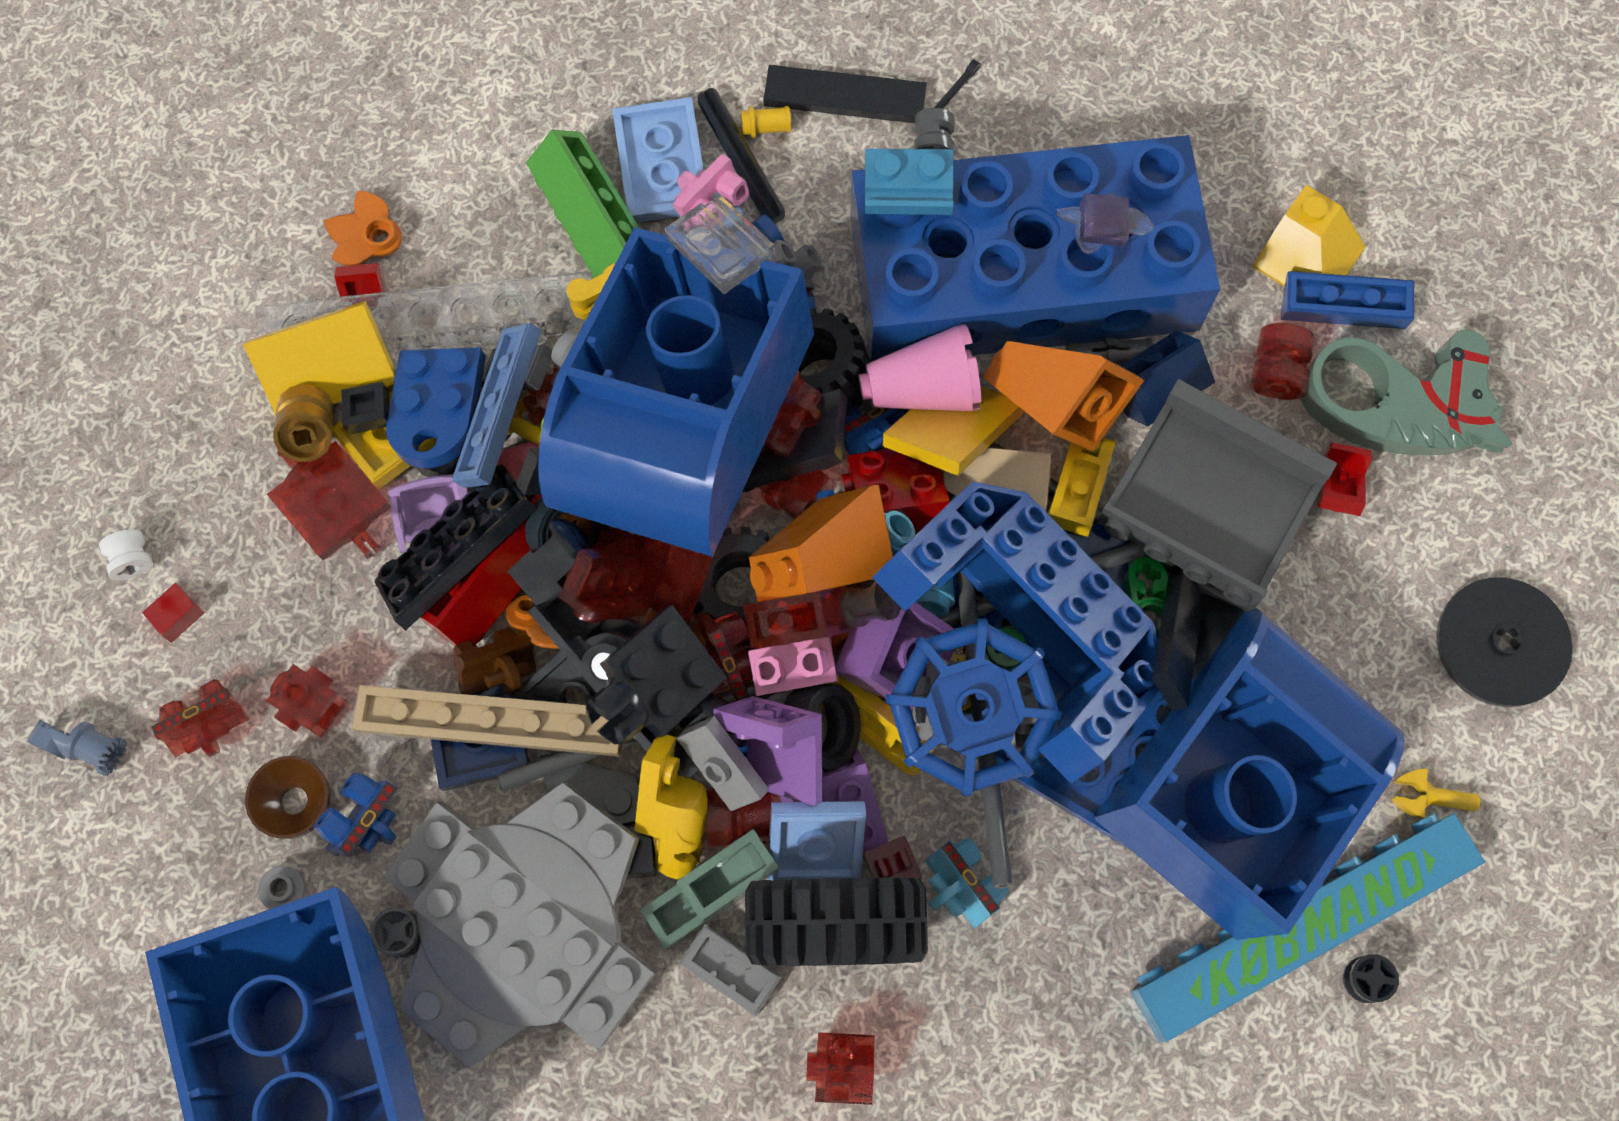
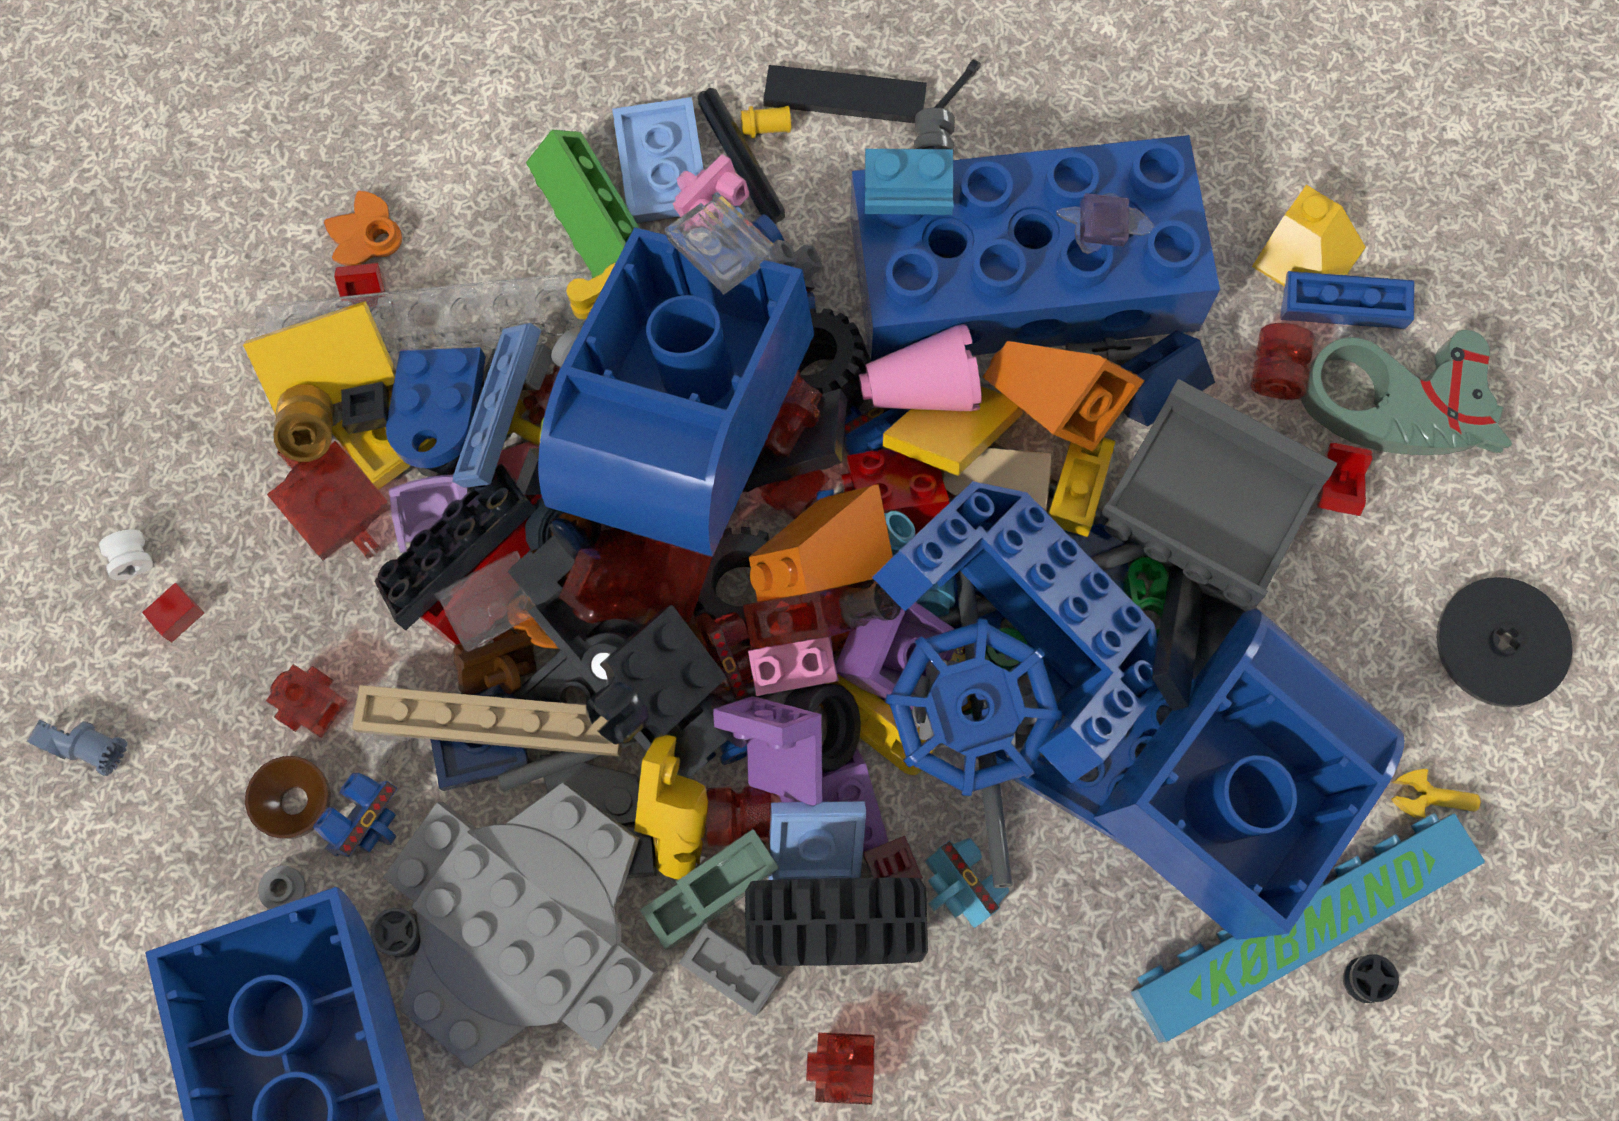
clear red hips [151,679,249,757] -> none
light grey plate [676,716,769,811] -> none
none -> clear plate [435,551,535,652]

